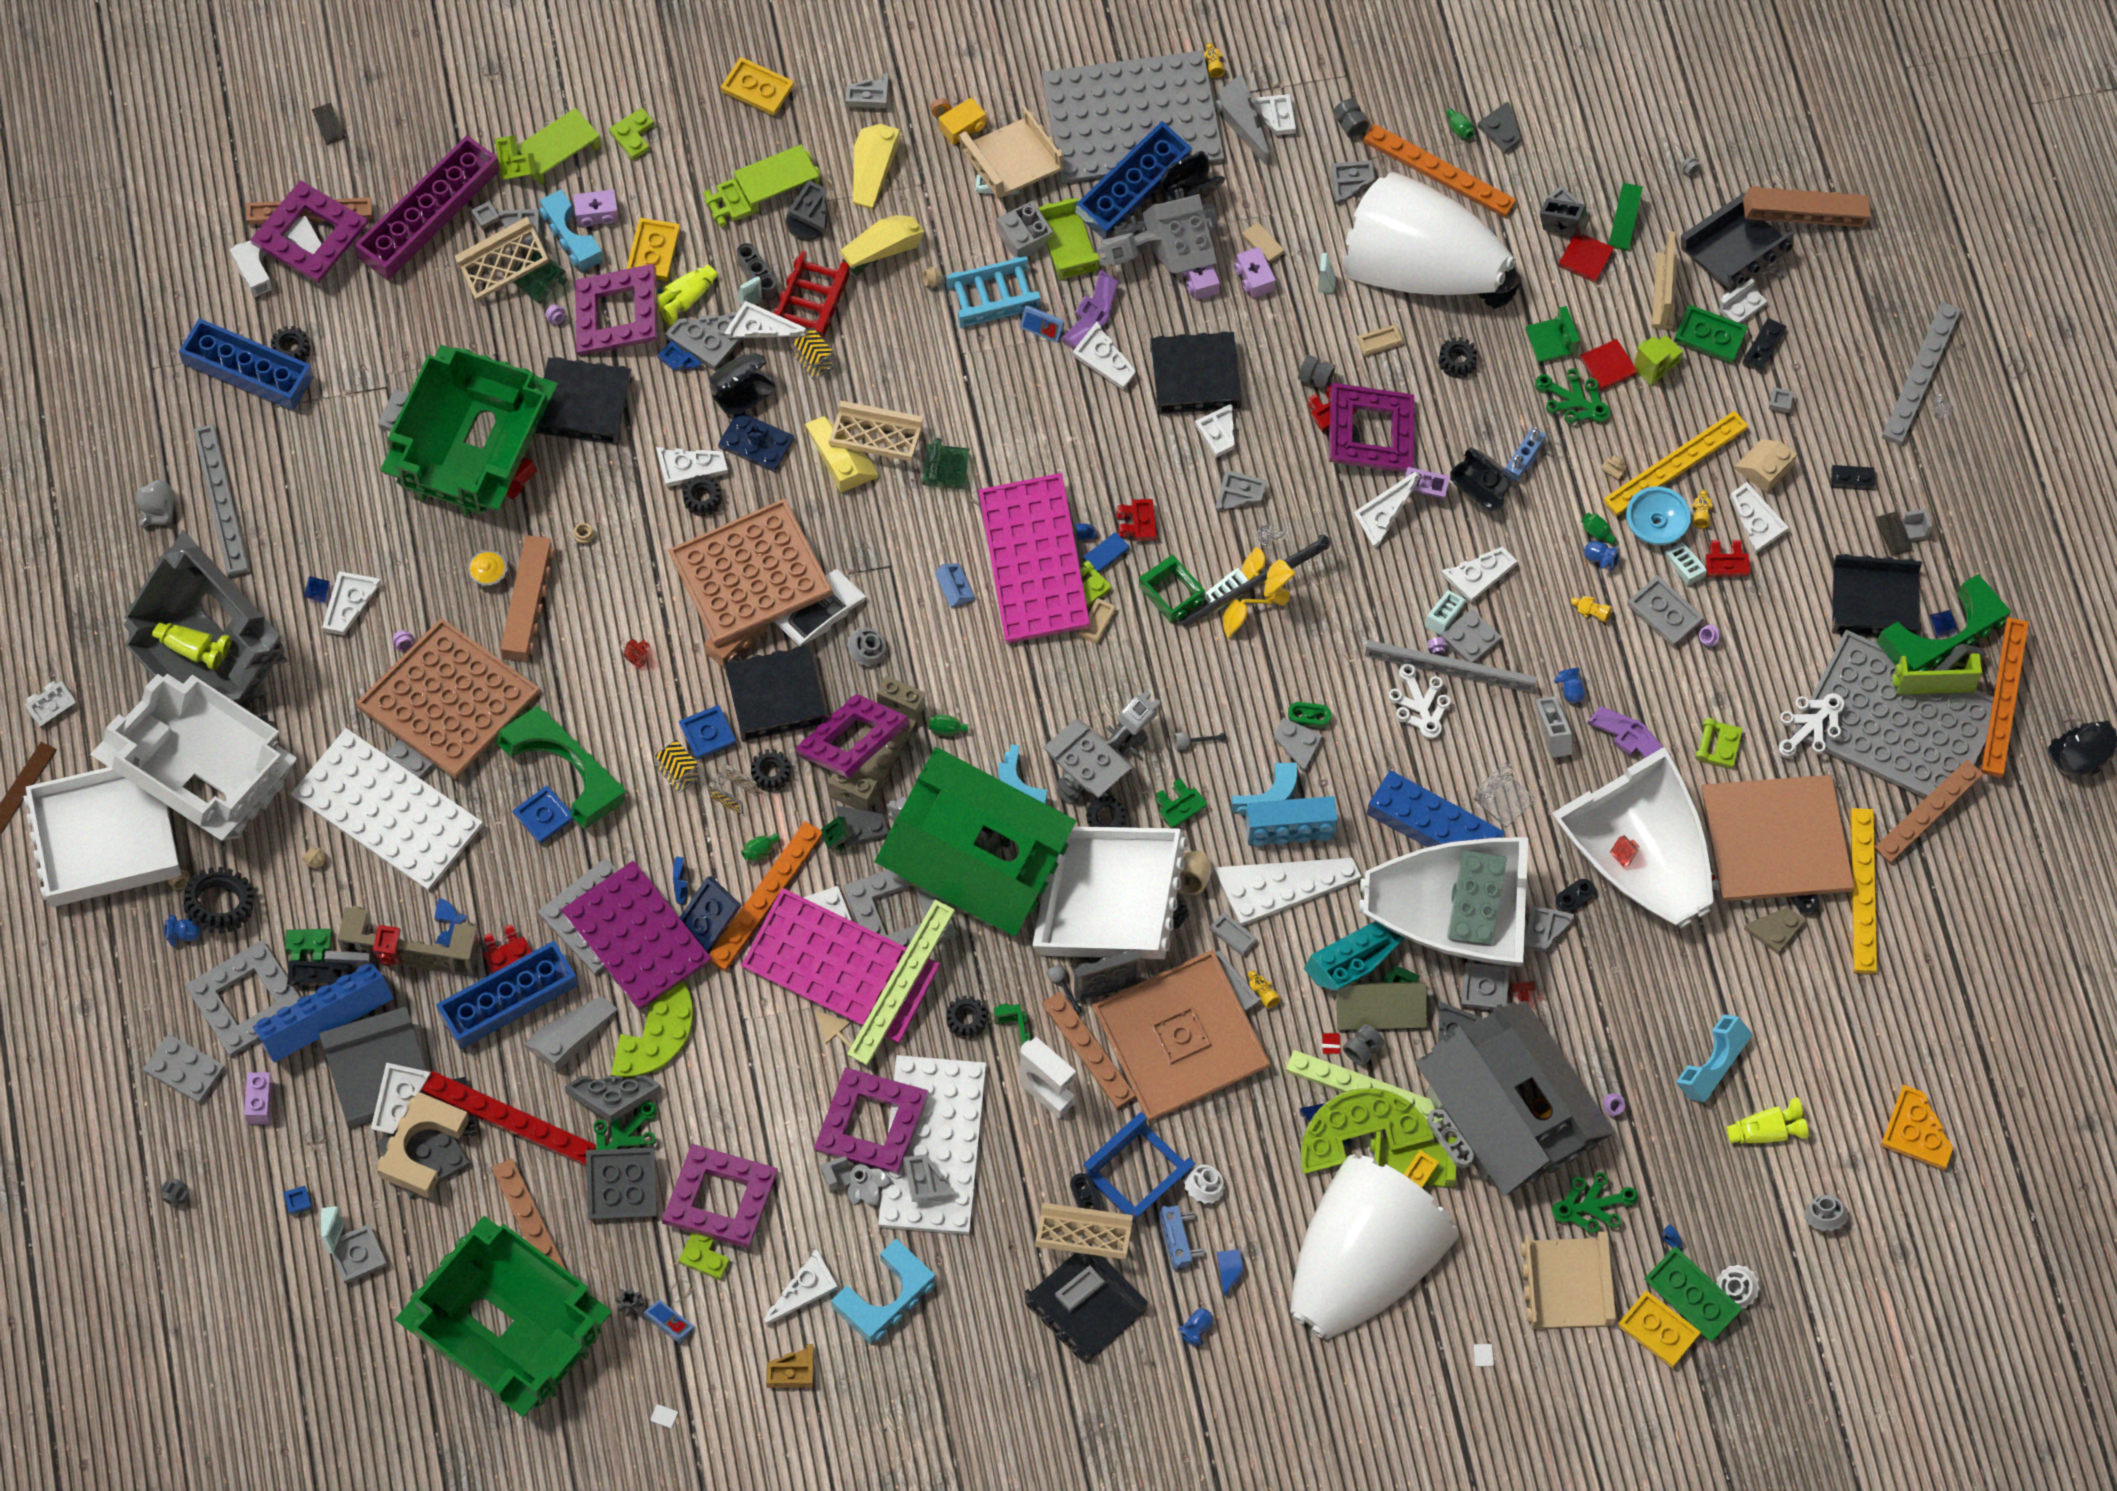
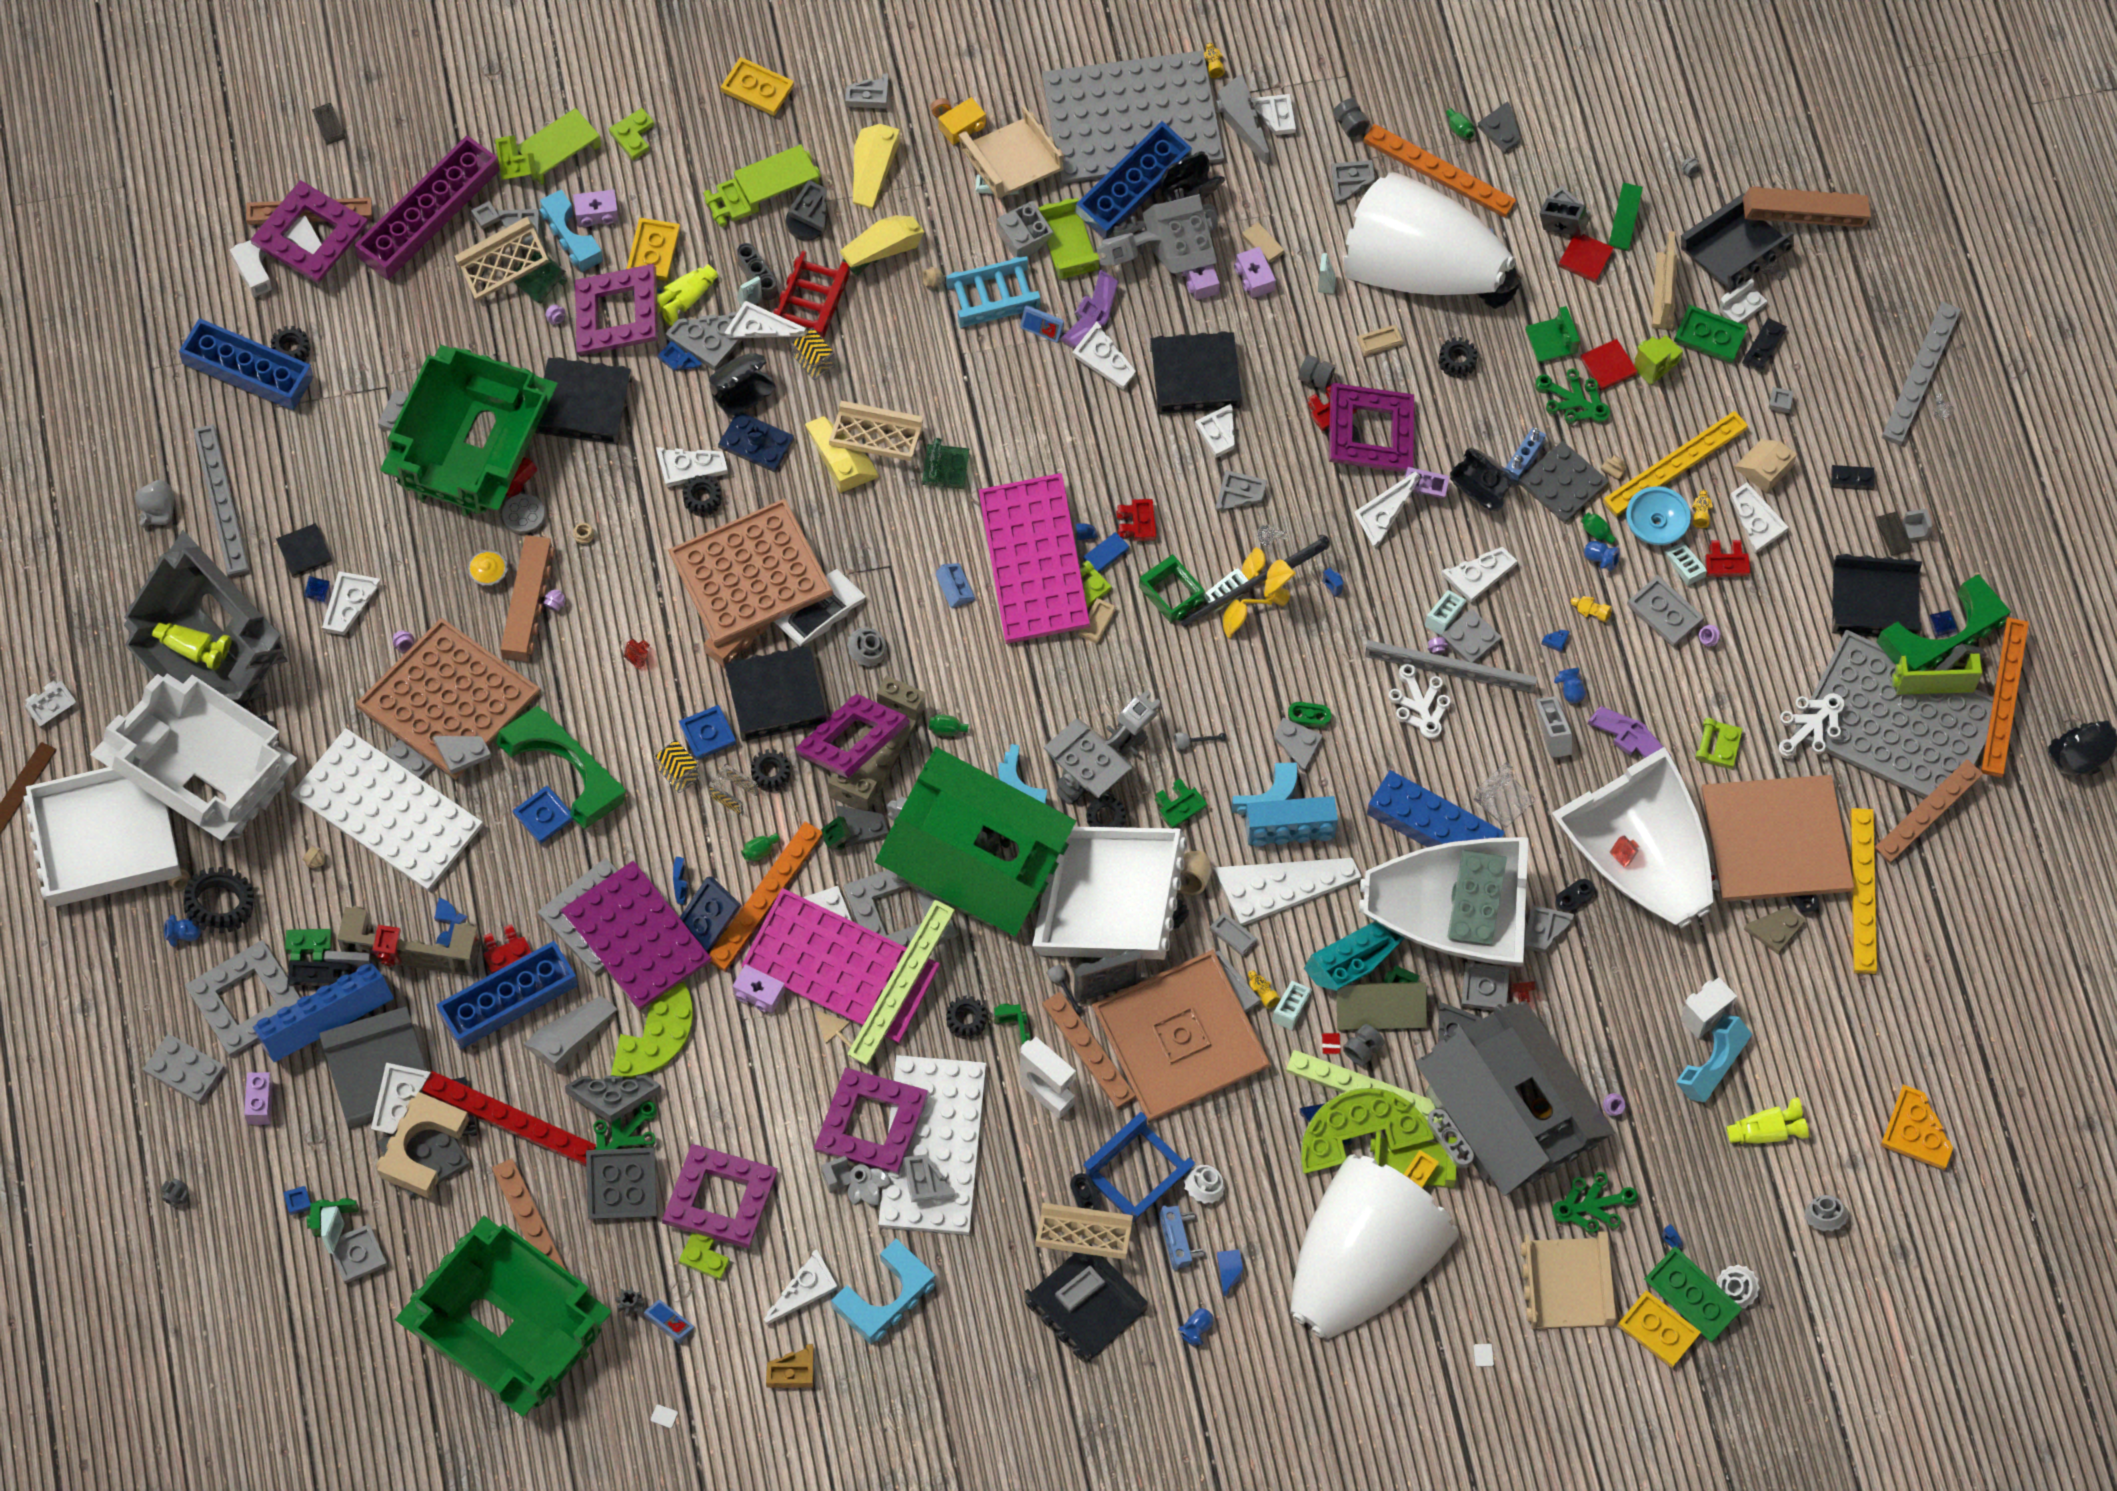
none -> black tile [276,523,332,576]
none -> green bracket [306,1198,359,1236]
none -> light grey wing [433,736,491,774]
none -> light grey tile [502,494,545,535]
none -> lavender plate [543,590,565,612]
none -> lavender brick [732,964,785,1014]
none -> light aqua slope [1272,981,1312,1030]
none -> blue plate [1322,567,1344,597]
none -> dark grey plate [1518,441,1609,524]
none -> blue tile [1541,630,1570,652]
none -> white brick [1680,977,1737,1039]

